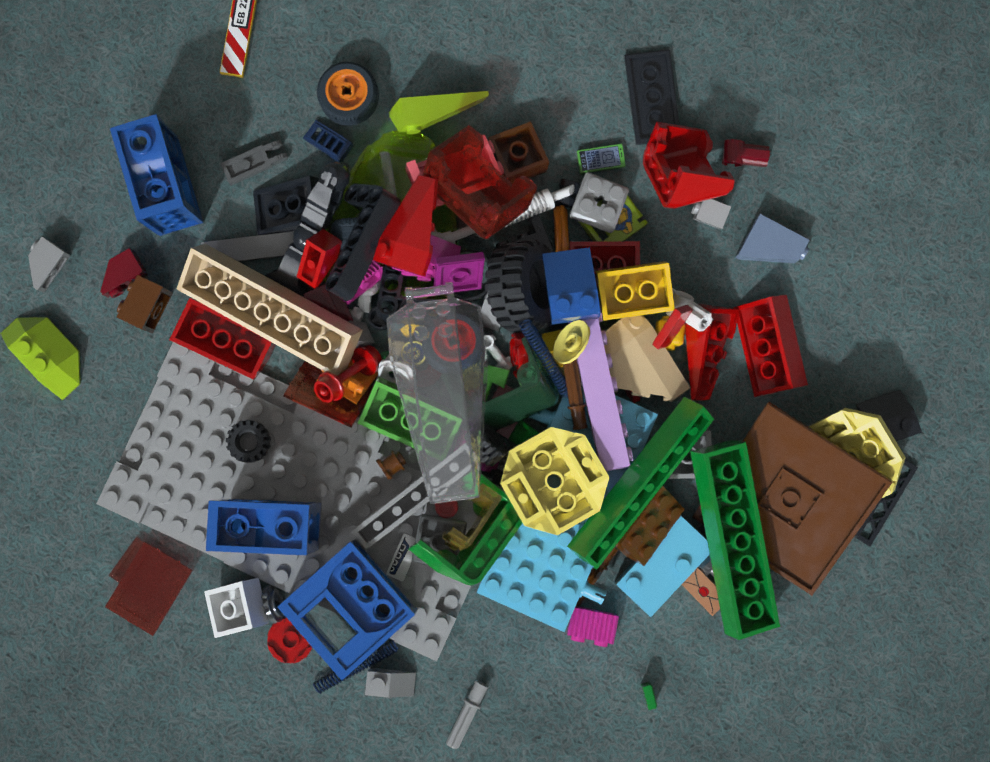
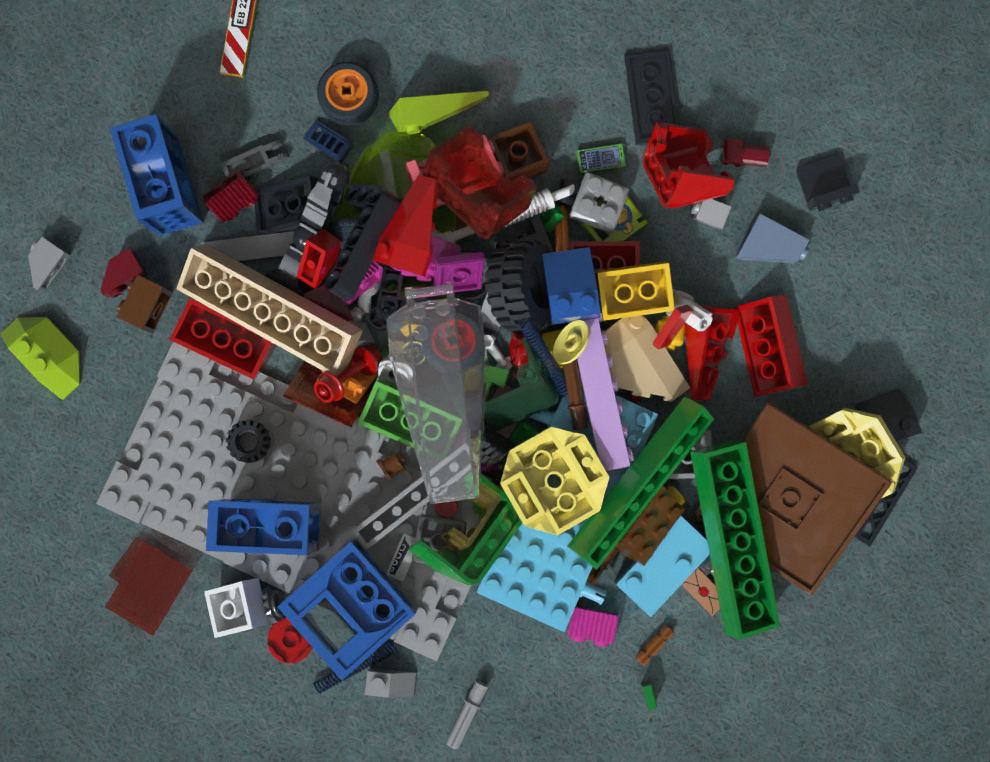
none -> dark red brick [203,169,259,223]
none -> green tile [539,201,564,233]
none -> dark orange axle [636,625,674,665]
none -> yellow tile [666,485,685,506]
none -> black bracket [796,155,860,212]

